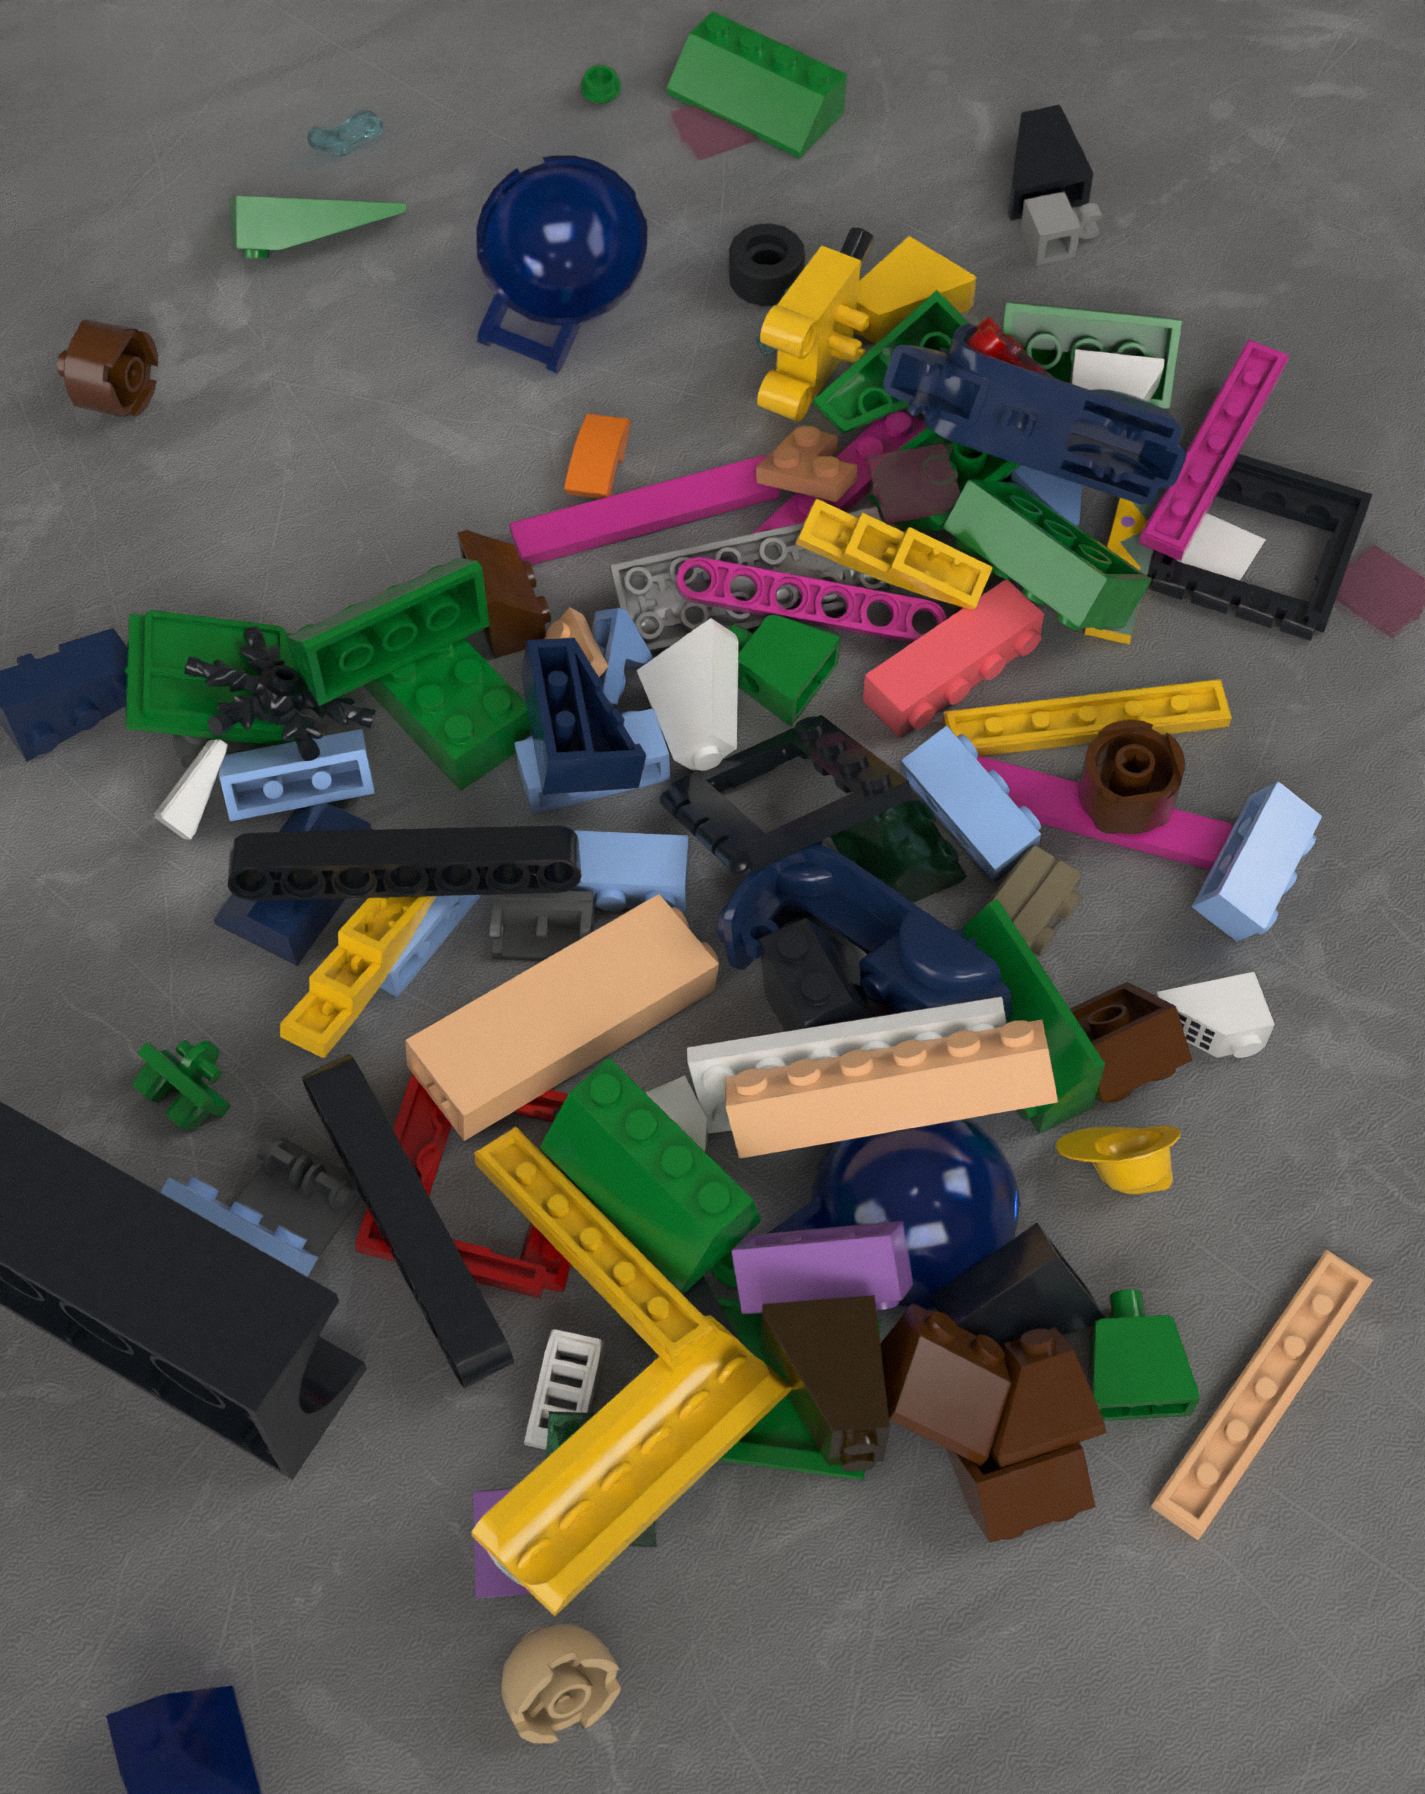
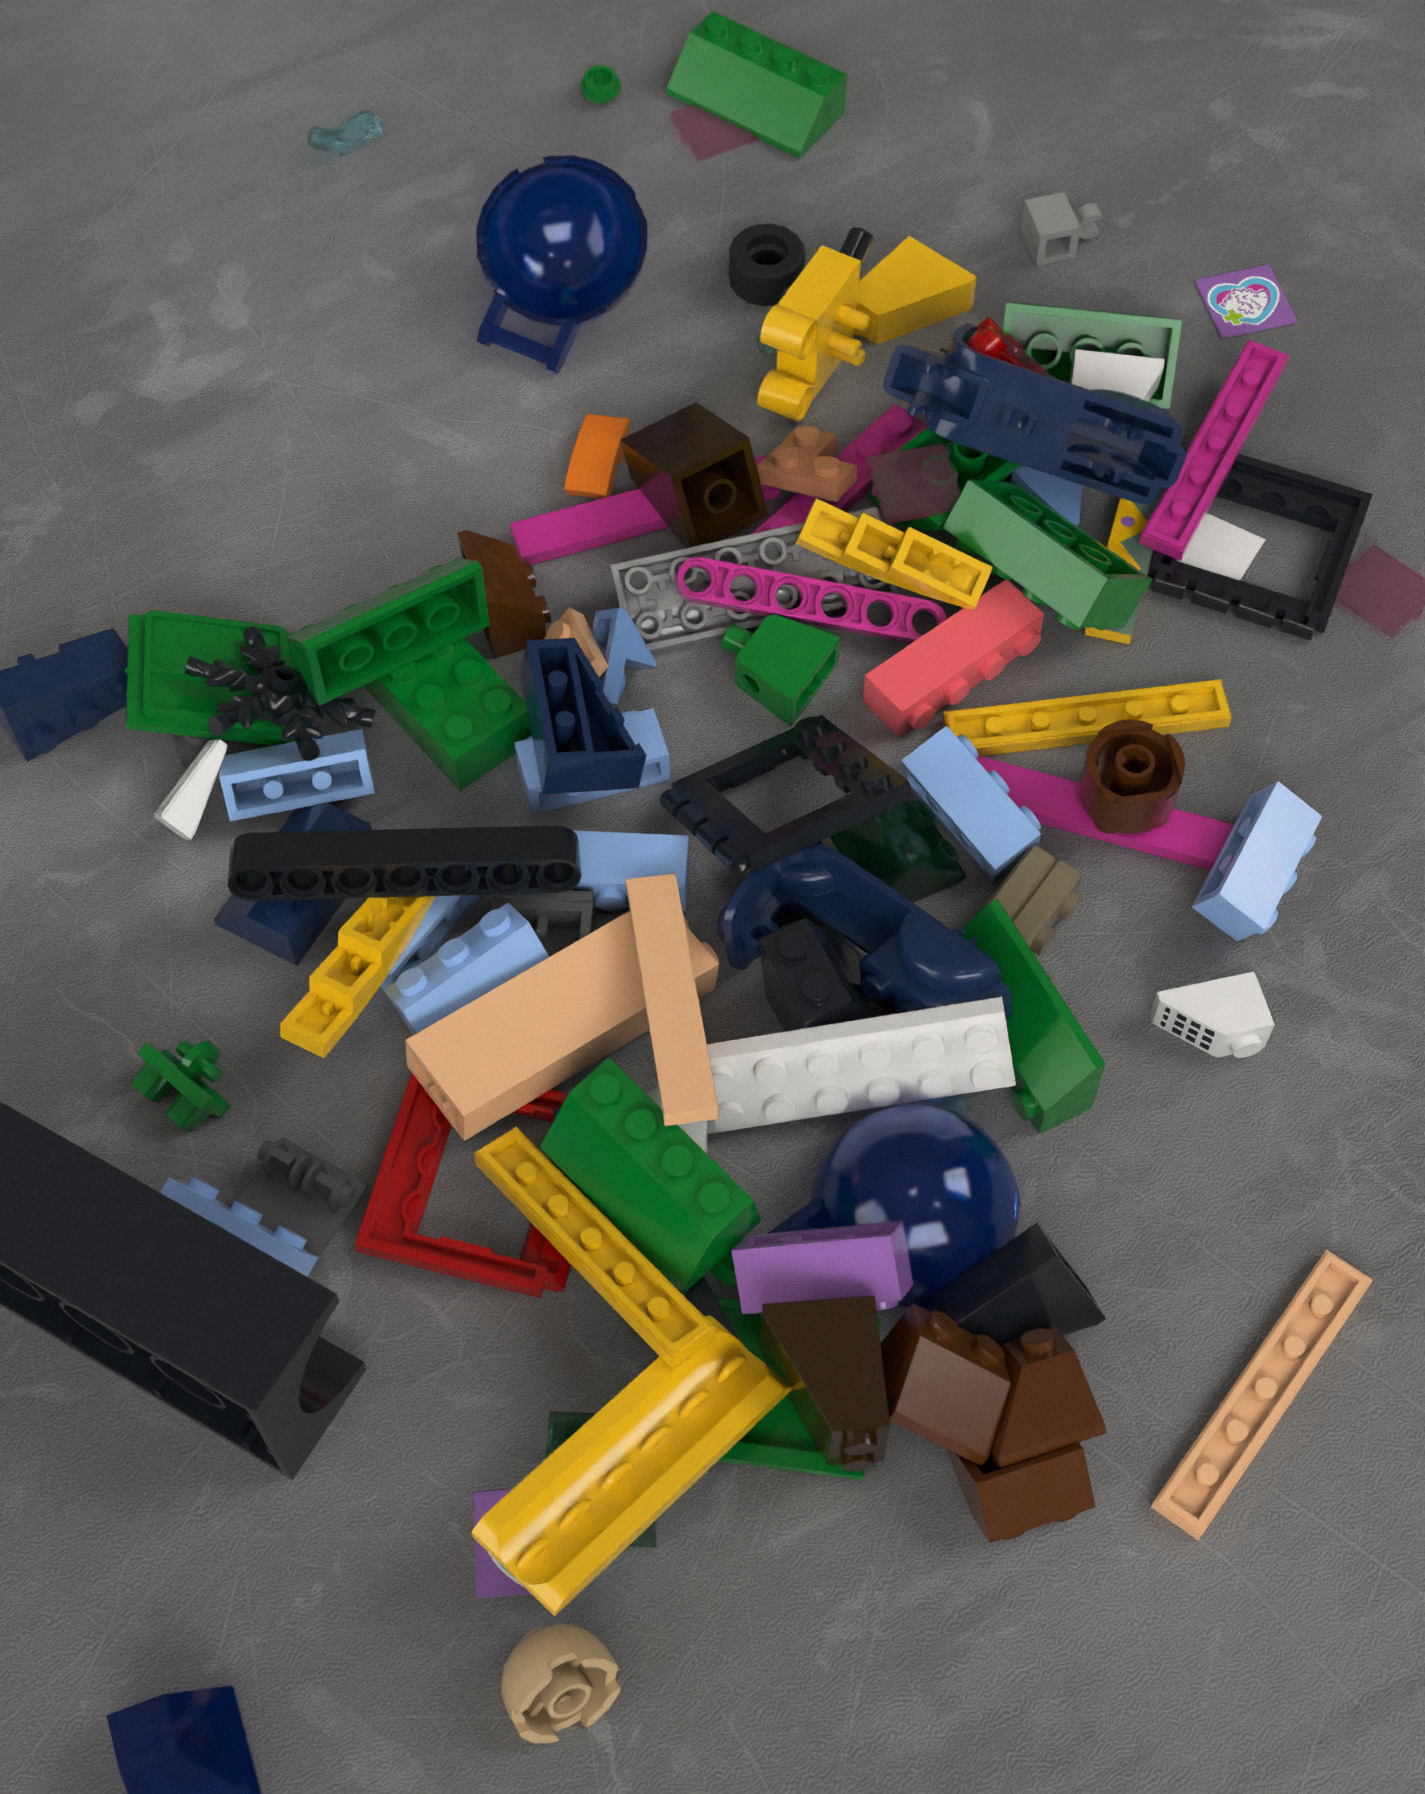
reddish brown brick [57,319,158,417] -> none
wedge [229,196,406,258] -> none
black beam [302,1054,514,1389] -> none
white slope [524,1329,606,1452] -> none
white slope [637,618,738,772] -> none
light nougat brick [725,1020,1058,1159] -> none
green wedge [812,290,970,435] -> none
black slope [1008,105,1094,221] -> none
yellow piece [1055,1125,1181,1194] -> none
reddish brown slope [1070,982,1193,1103] -> none
green torso [1087,1289,1200,1421] -> none
none -> light blue brick [384,903,549,1035]
none -> dark brown slope [620,402,769,548]
none -> light nougat tile [626,873,719,1126]
none -> sticker [1194,264,1299,339]

